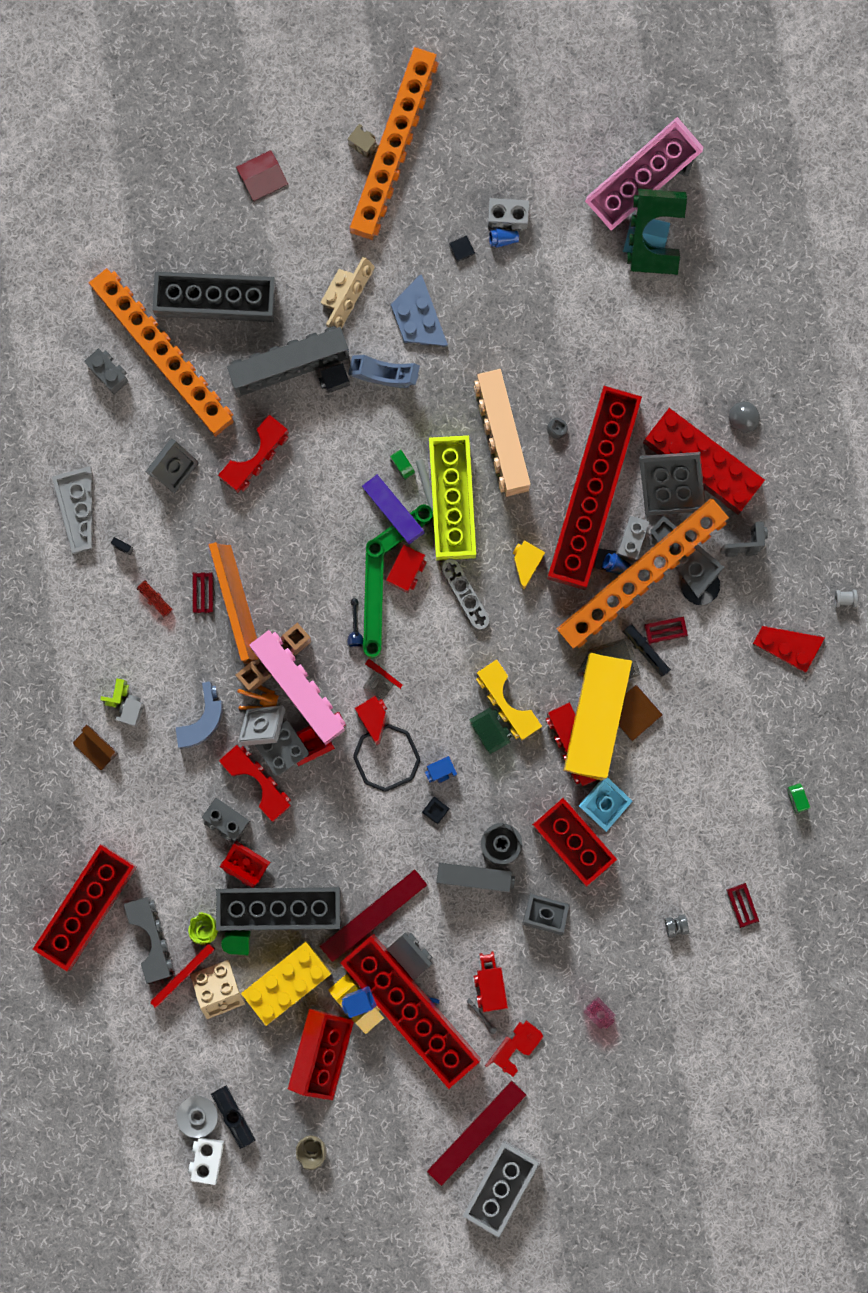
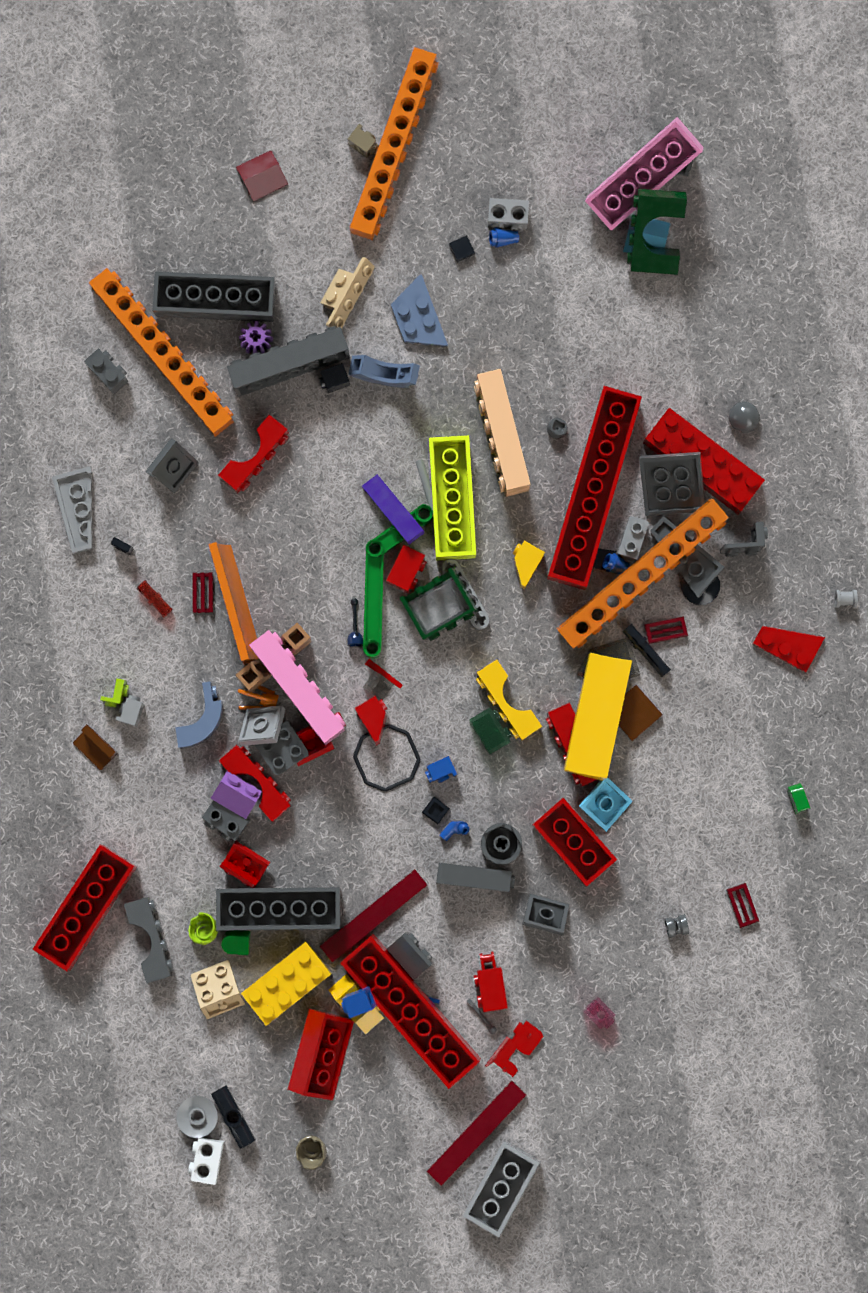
red tile [150,944,216,1008] -> none
green piece [390,449,415,480] -> none
none -> medium lavender brick [210,771,262,819]
none -> medium lavender gear [239,321,273,354]
none -> window [400,567,478,642]
none -> blue arm [439,821,470,842]

